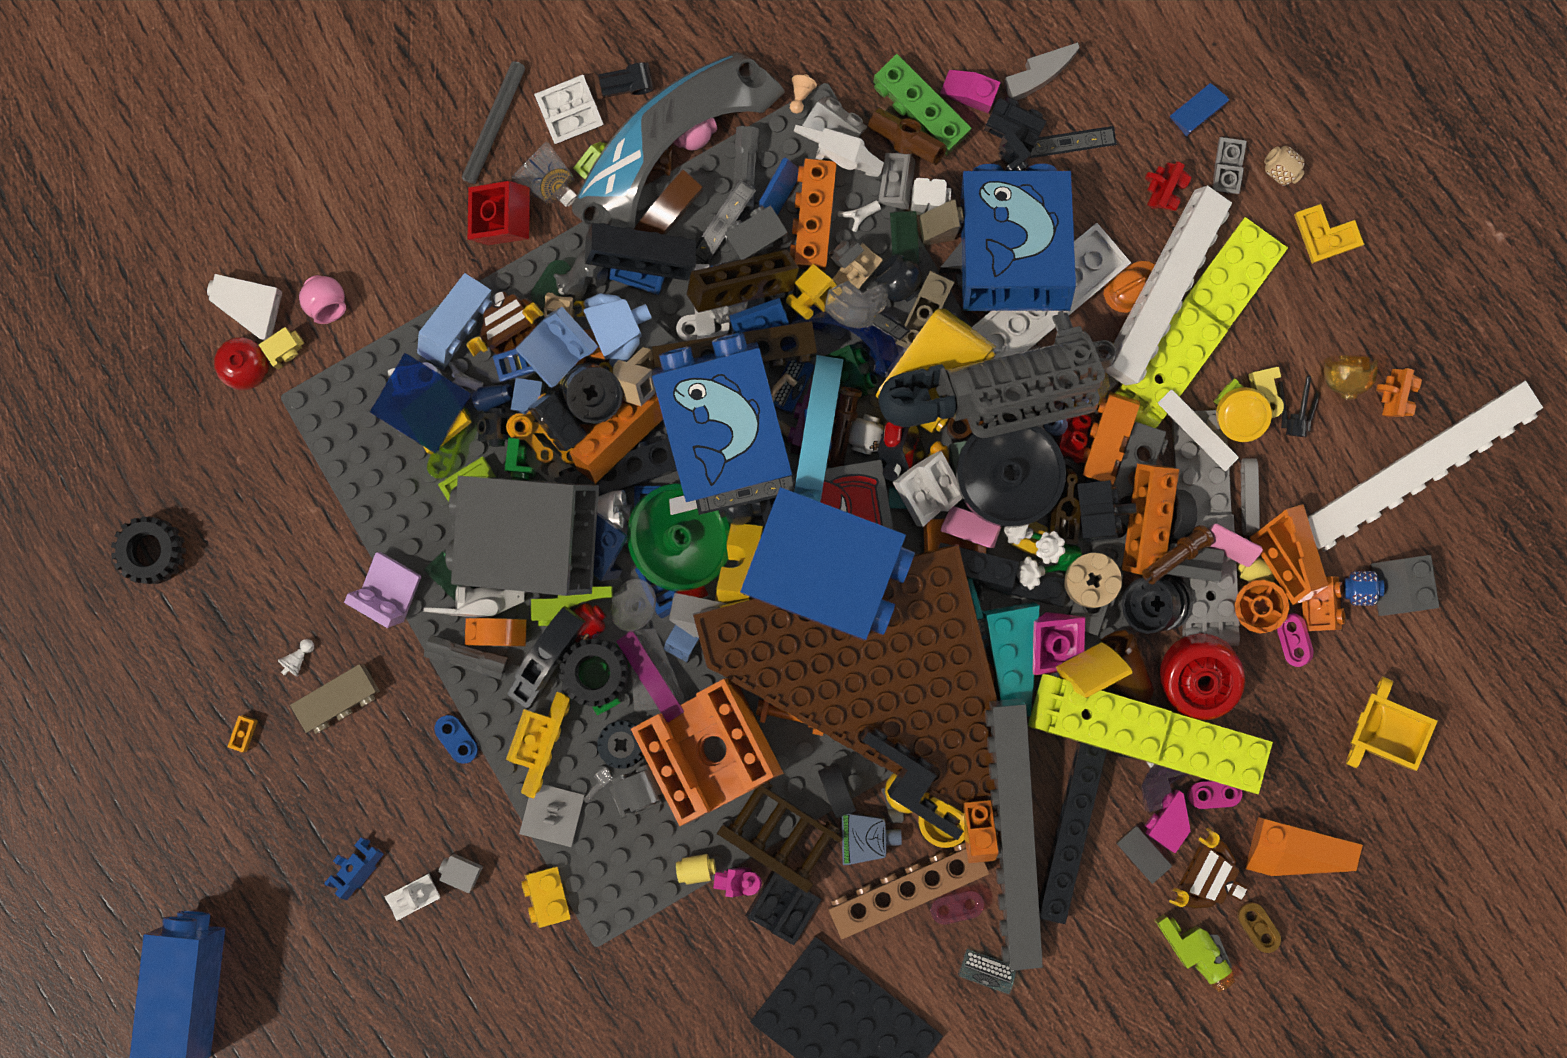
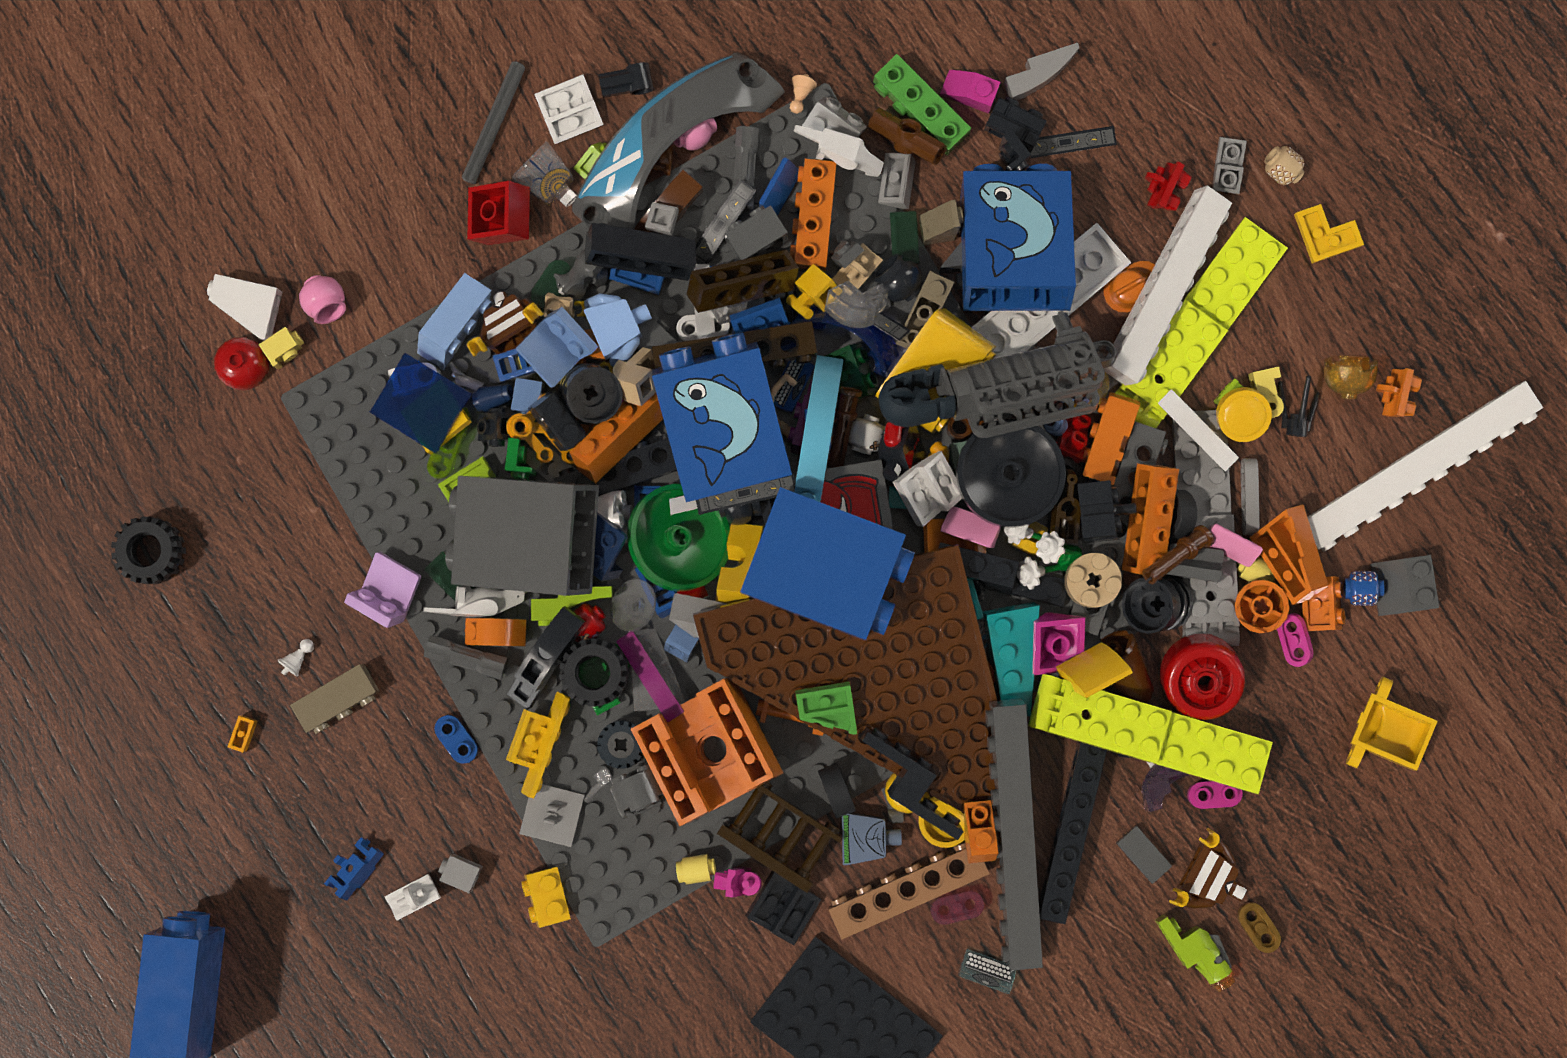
white bar [838,200,881,232] -> none
white brick [910,178,951,215] -> none
dark pink slope [1145,789,1191,853] -> none
blue slope [1170,83,1229,136] -> none
orange wedge [1245,817,1363,876] -> none
none -> light grey tile [645,202,679,235]
none -> bright green wing [795,682,857,735]

